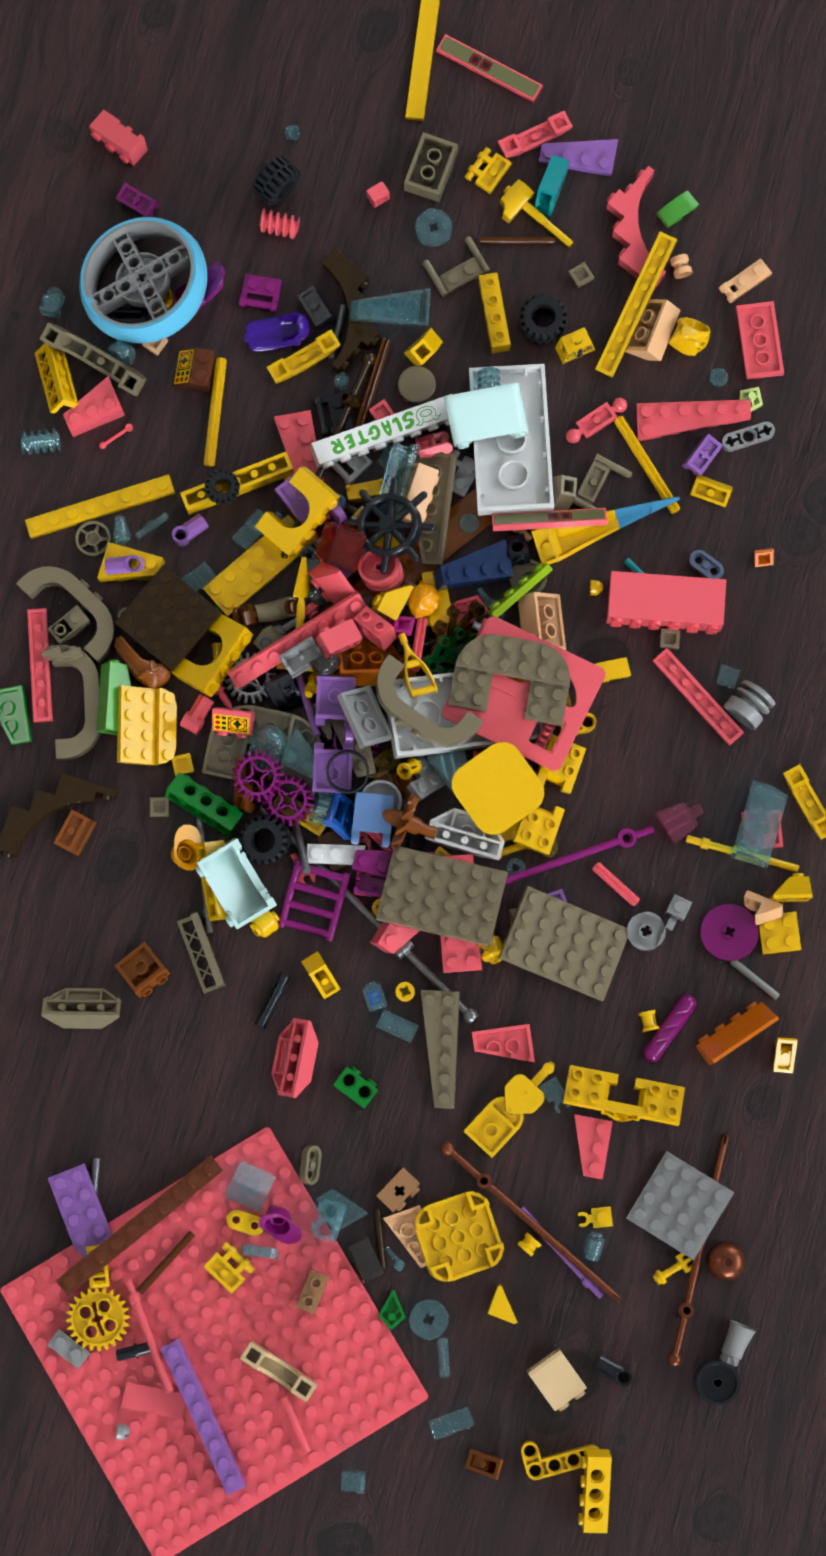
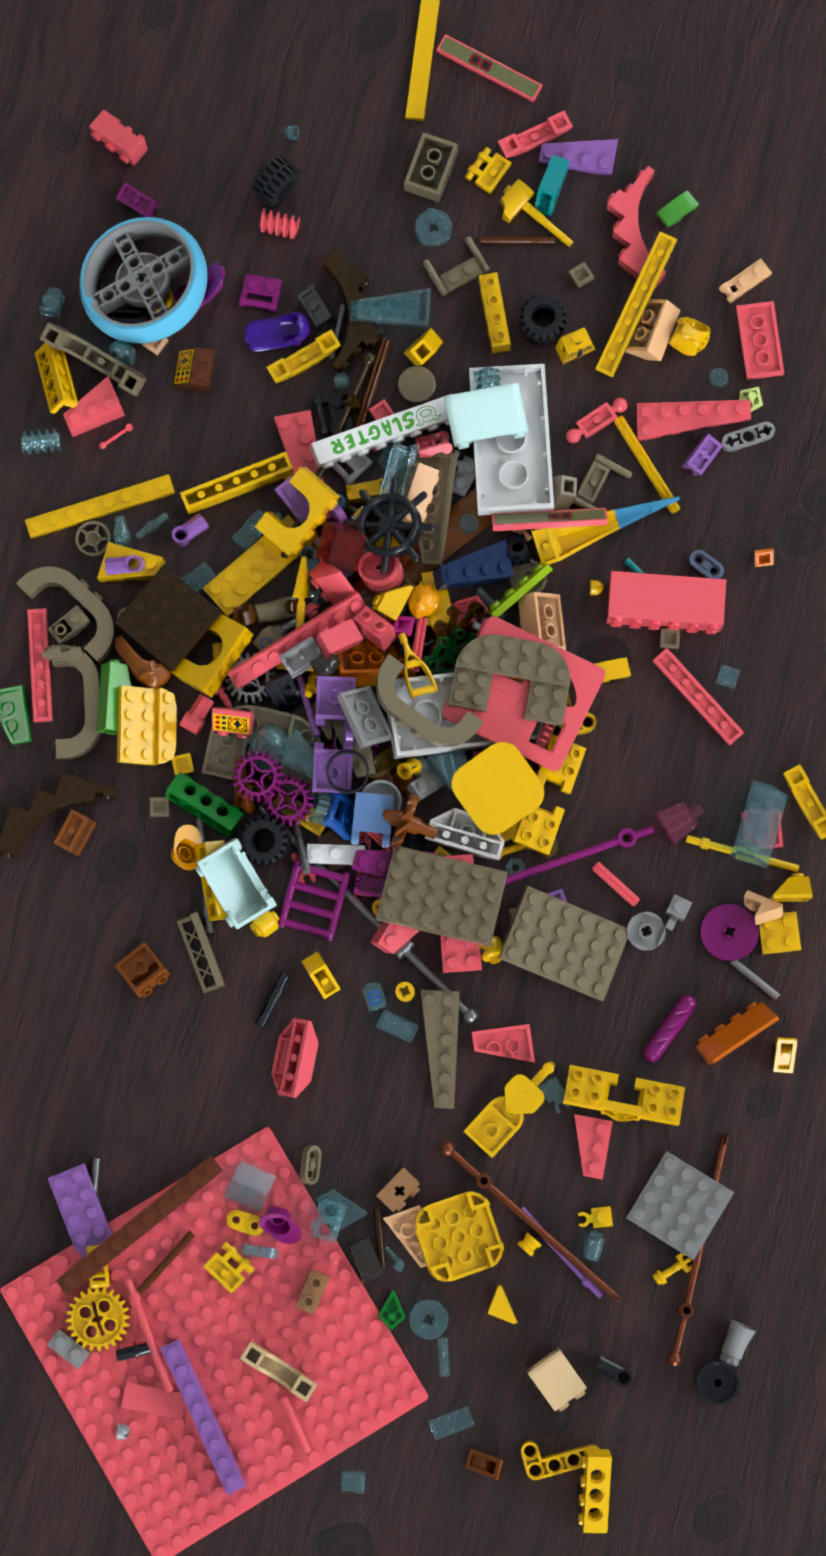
dark tan wedge [41,988,121,1029] -> none
yellow axle [204,357,227,467] -> none
black tyre [205,469,240,506] -> none
green brick [333,1066,378,1109] -> none
coral slope [366,182,390,208] -> none
yellow bush [638,1010,659,1032] -> none
light nougat wheel [670,254,693,279] -> none
yellow slope [690,475,733,508] -> none
copper cylinder [706,1242,746,1282] -> none
light grey wheel [724,680,776,730] -> none

